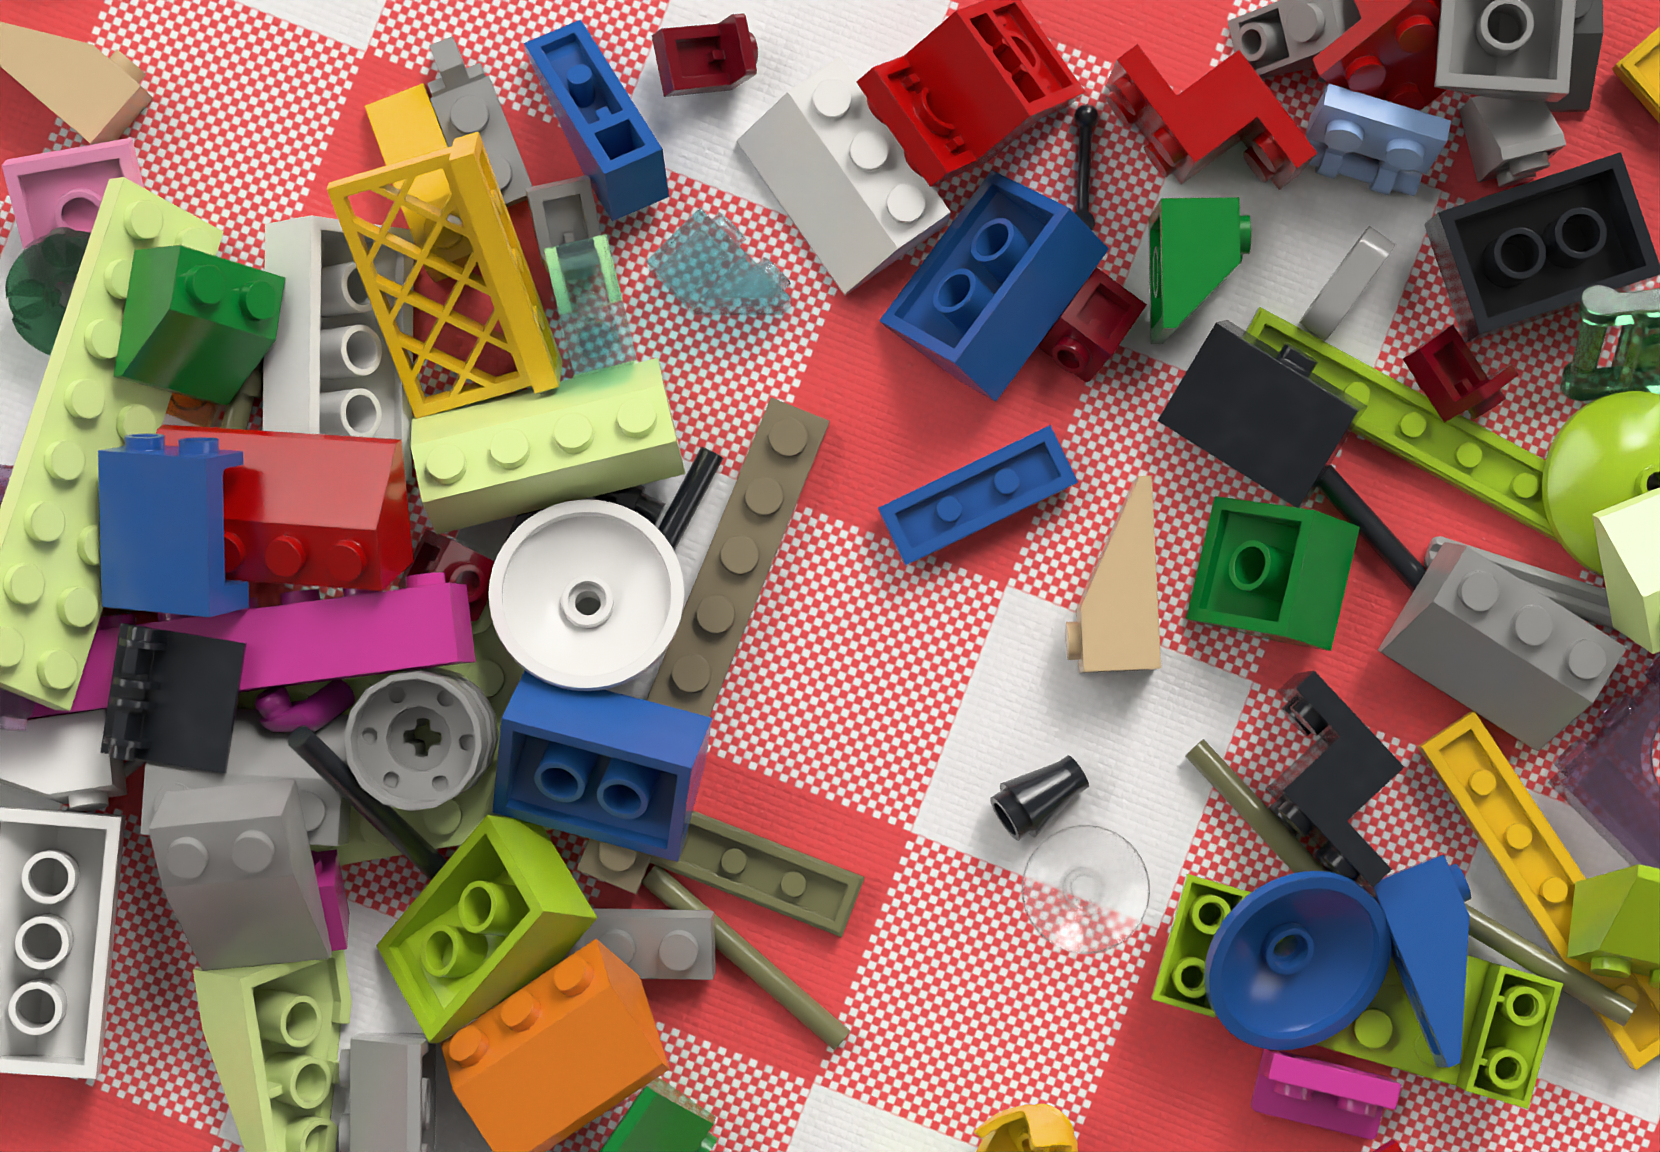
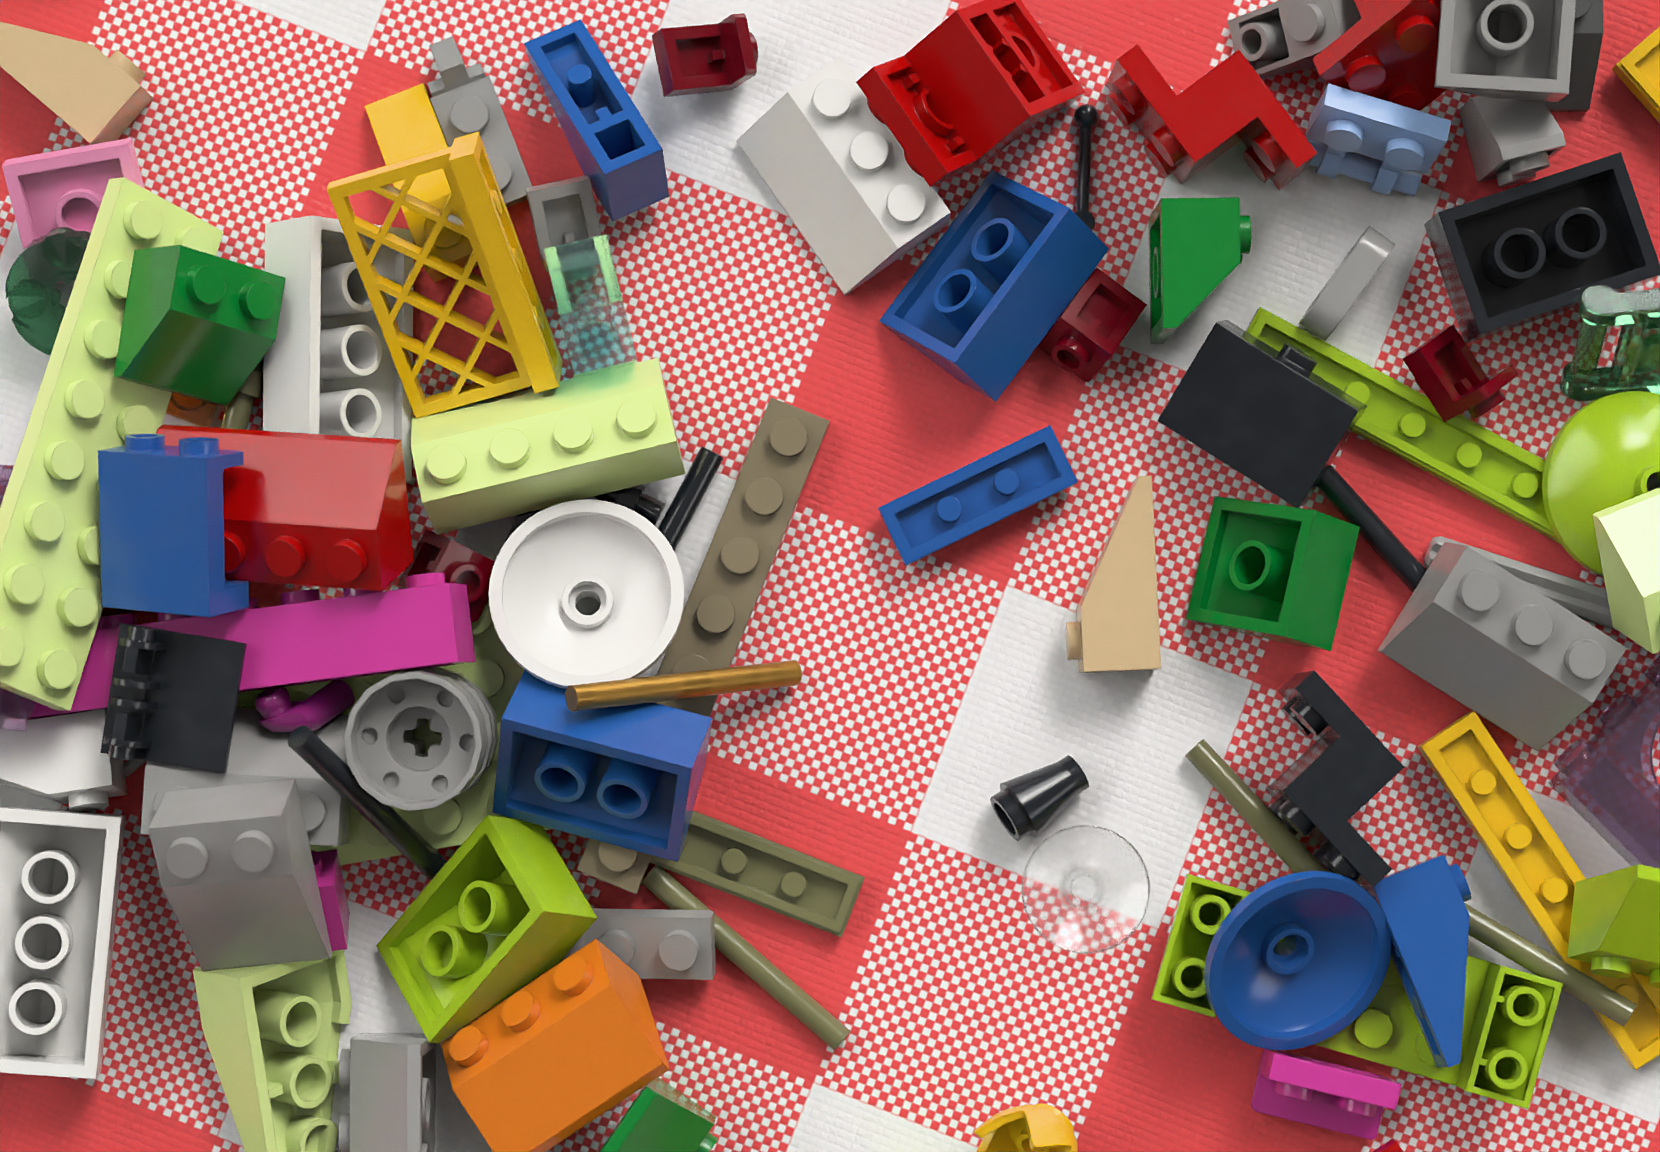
clear light blue slope [646,208,791,315] -> none
none -> pearl gold bar [565,660,802,712]

